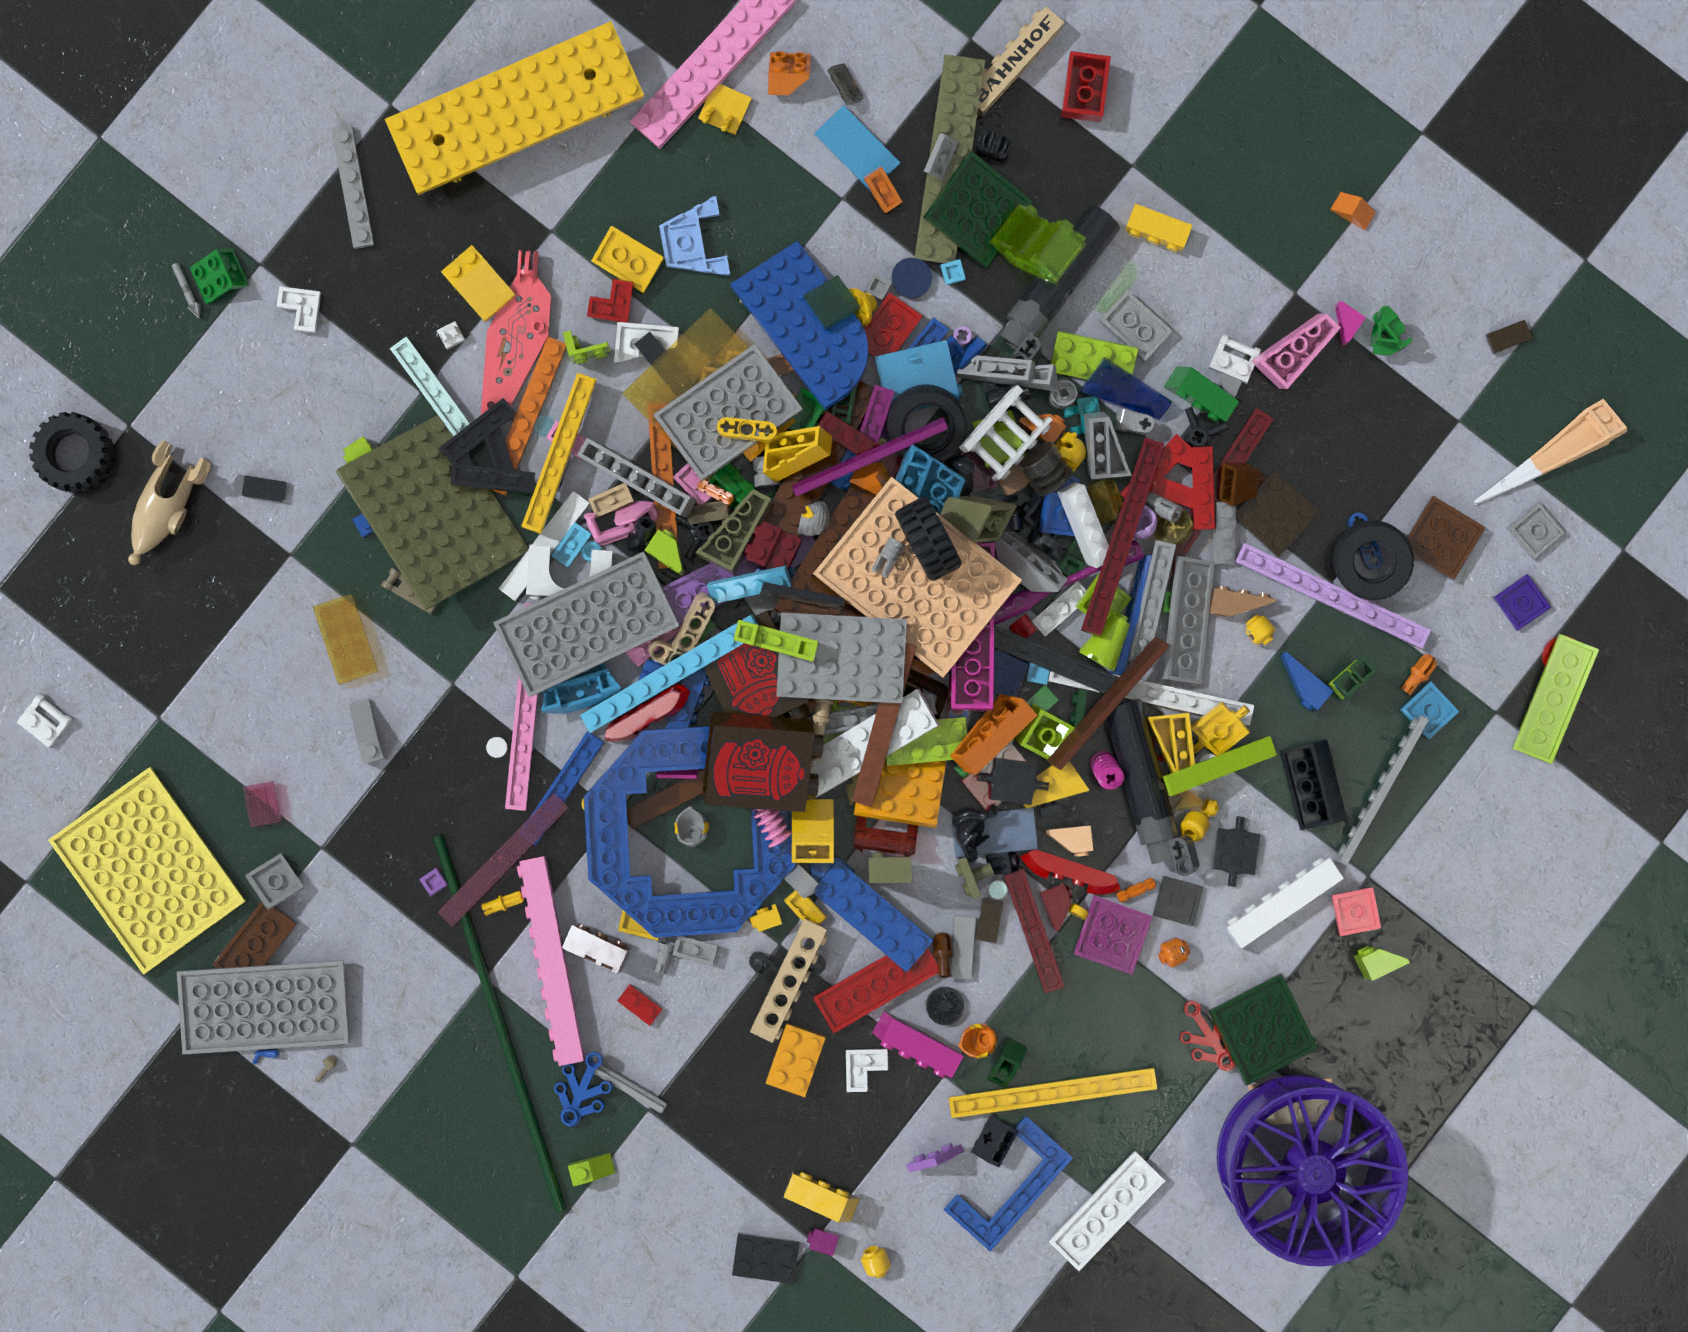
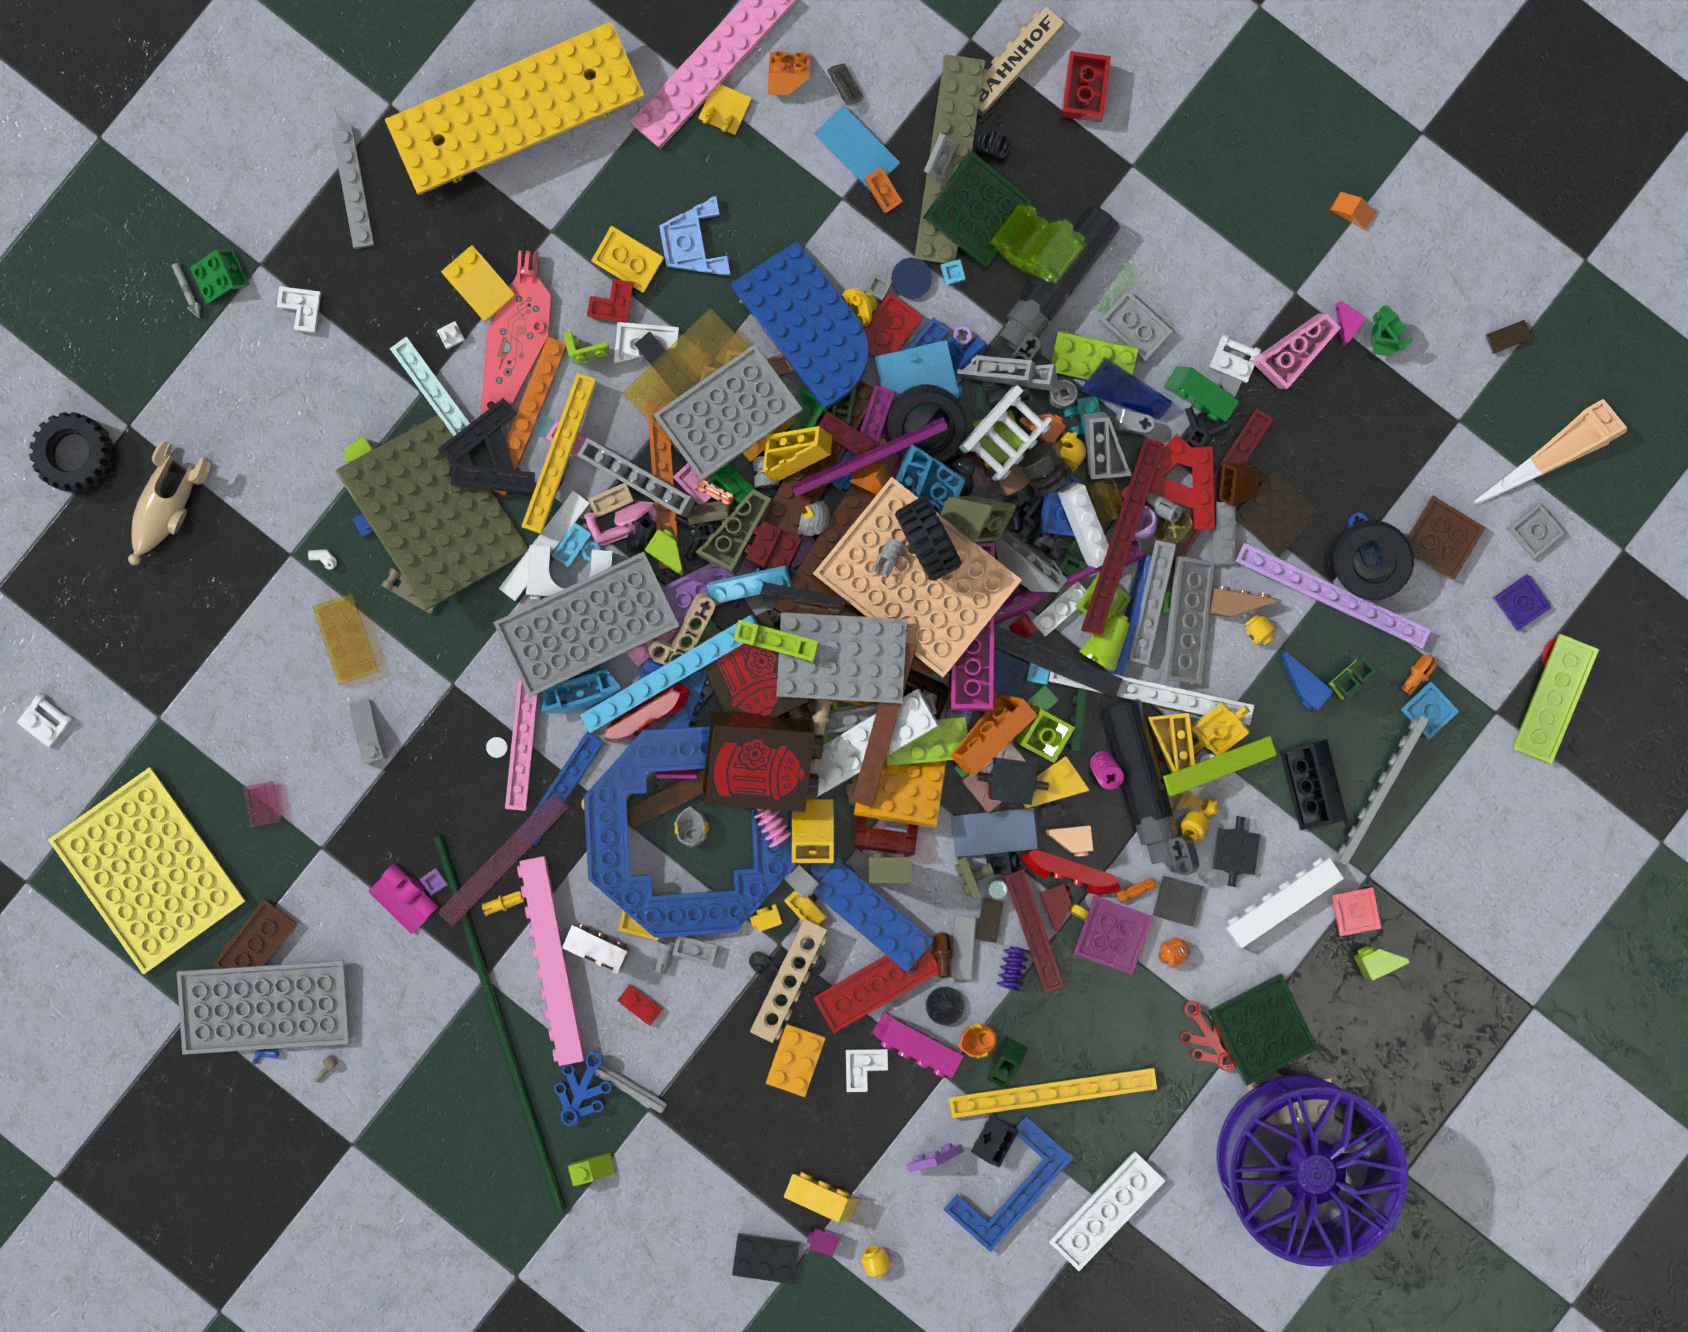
black tile [242,475,287,502] -> none
light grey plate [245,853,304,910] -> none
yellow beam [717,417,777,442] -> none
tile [803,275,860,330] -> none
black piece [952,804,998,863] -> none
copper tile [1047,637,1169,770] -> none
yellow brick [1125,203,1193,253] -> none
none -> white arm [308,549,337,570]
none -> dark pink panel [368,863,439,934]
none -> dark purple piece [997,946,1030,991]

